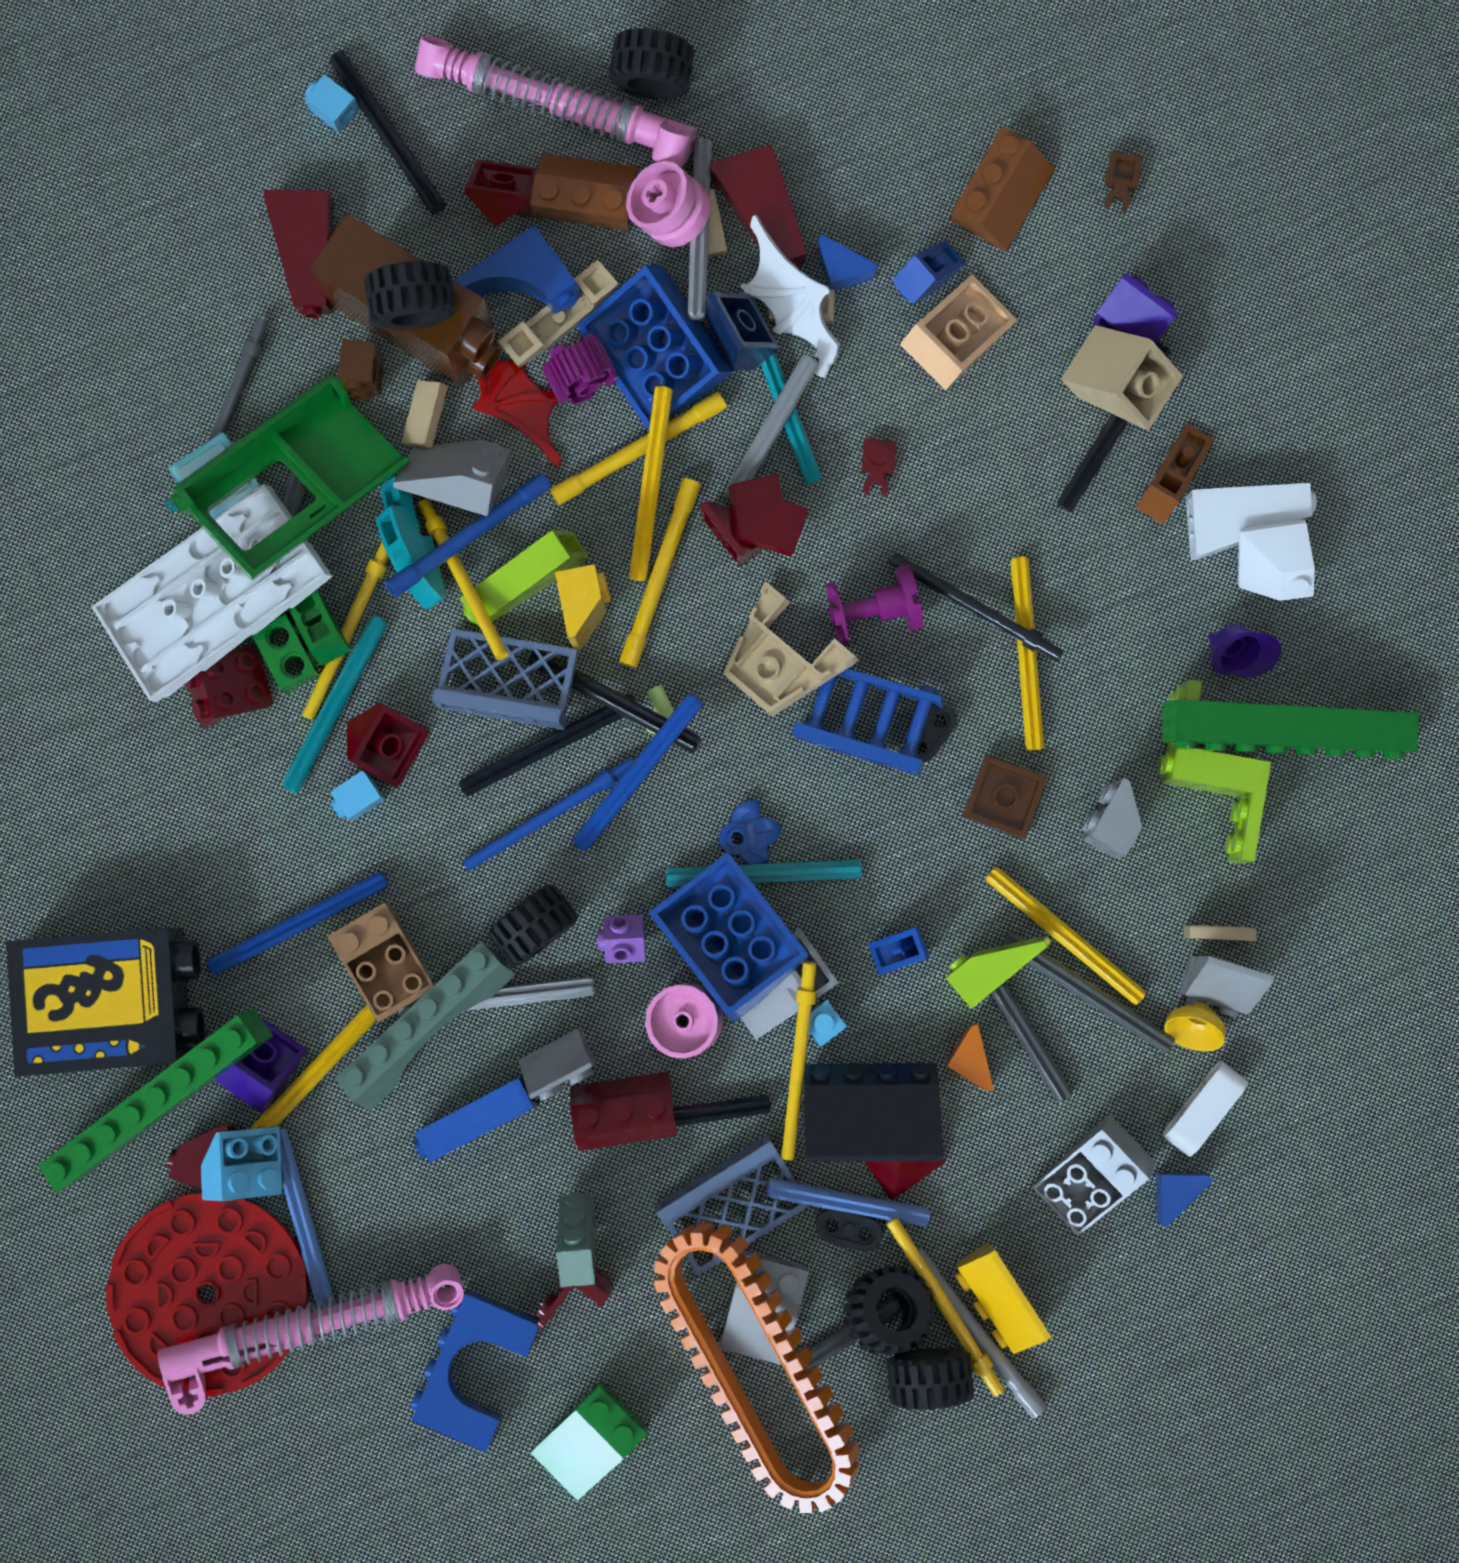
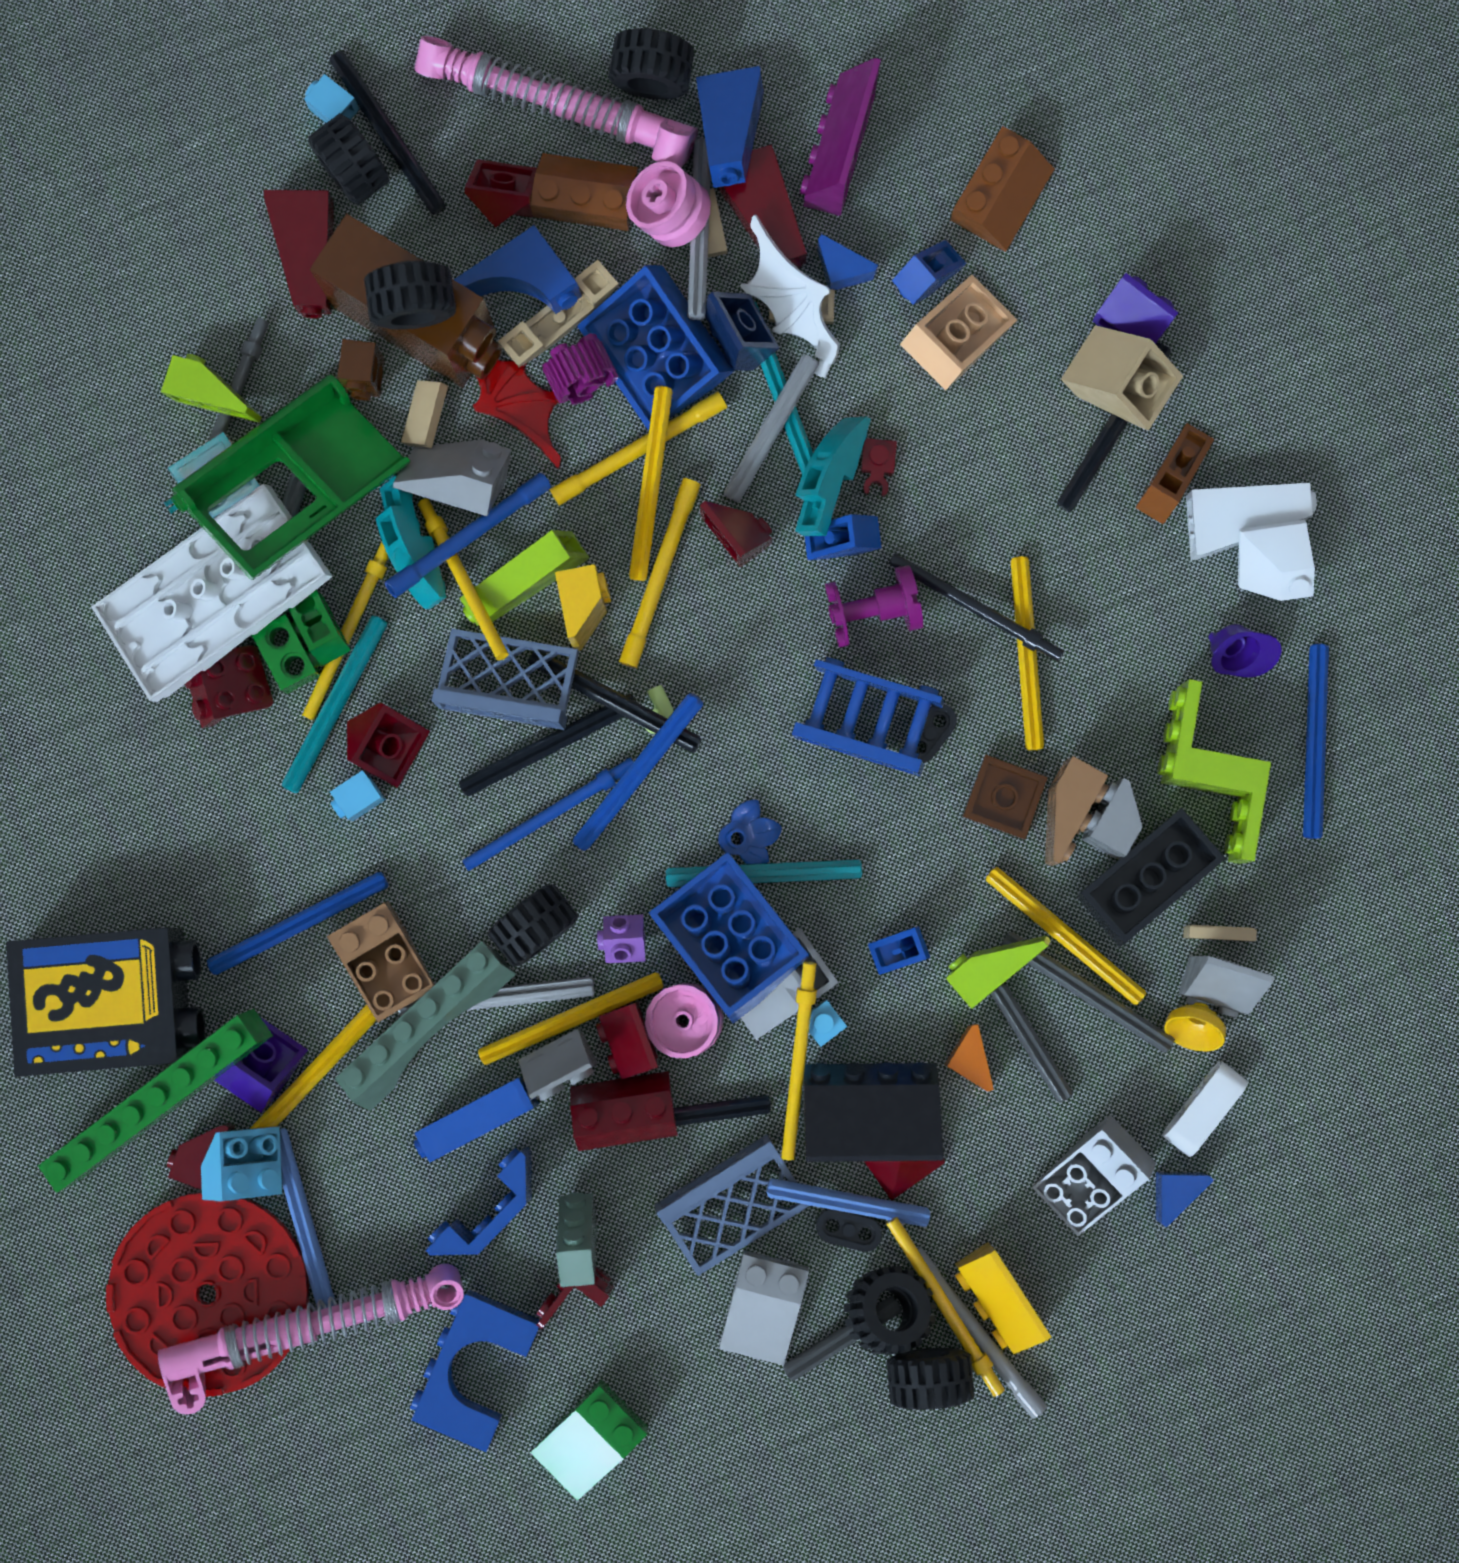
orange piece [654,1222,860,1513] -> none
tan wing [724,582,859,717] -> none
dark red slope [728,474,808,557] -> none
reddish brown plate [1104,151,1143,213] -> none
green brick [1162,700,1419,759] -> none
none -> lime slope [161,354,262,423]
none -> black tyre [308,113,390,205]
none -> blue slope [425,1146,532,1255]
none -> yellow axle [478,972,664,1065]
none -> dark red slope [596,1002,660,1079]
none -> blue slope [696,66,764,188]
none -> teal slope [795,416,871,536]
none -> magenta slope [800,58,881,216]
none -> blue slope [805,514,882,560]
none -> medium nougat slope [1045,756,1109,866]
none -> black brick [1076,808,1226,947]
none -> blue axle [1303,644,1329,839]

